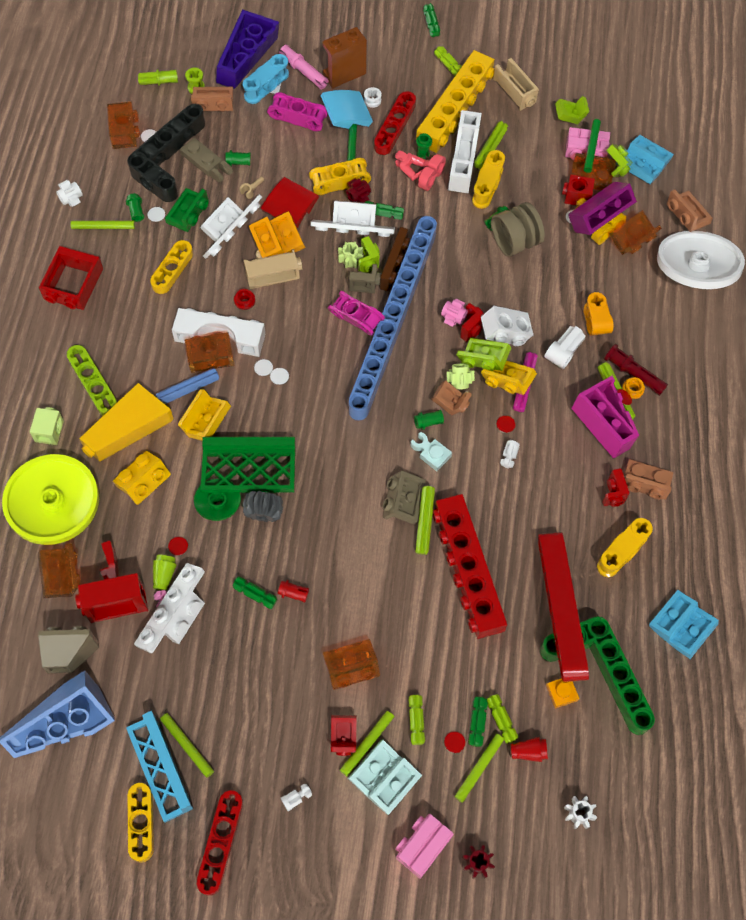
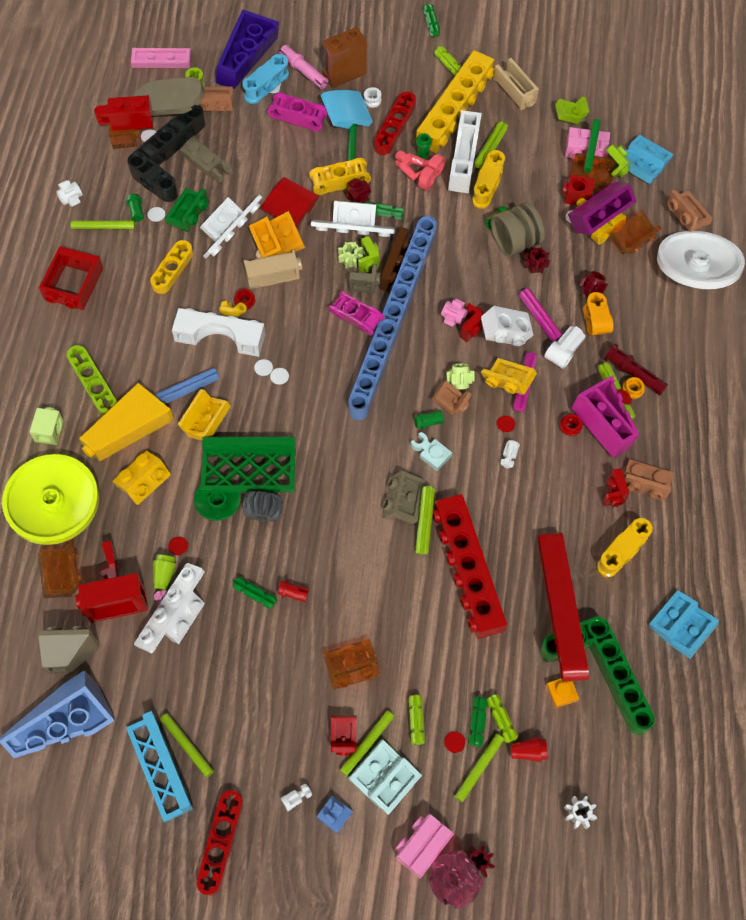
yellow beam [127,783,154,863] -> none
lime axle [138,69,178,86] -> none
clear orange brick [185,332,235,373] -> none
green pin [226,150,251,167] -> none
tan hand [240,177,264,199] -> none
lime bracket [456,338,511,371] -> none
none -> red brick [94,95,153,131]
none -> bright pink tile [131,48,191,68]
none -> dark tan tile [134,77,205,116]
none -> yellow arm [219,300,247,318]
none -> medium blue tile [317,795,353,834]
none -> clear pink plate [430,850,483,909]
none -> dark pink axle [520,288,562,342]
none -> dark red gear [523,247,550,274]
none -> red plate [560,414,583,436]
none -> dark red gear [579,271,608,297]

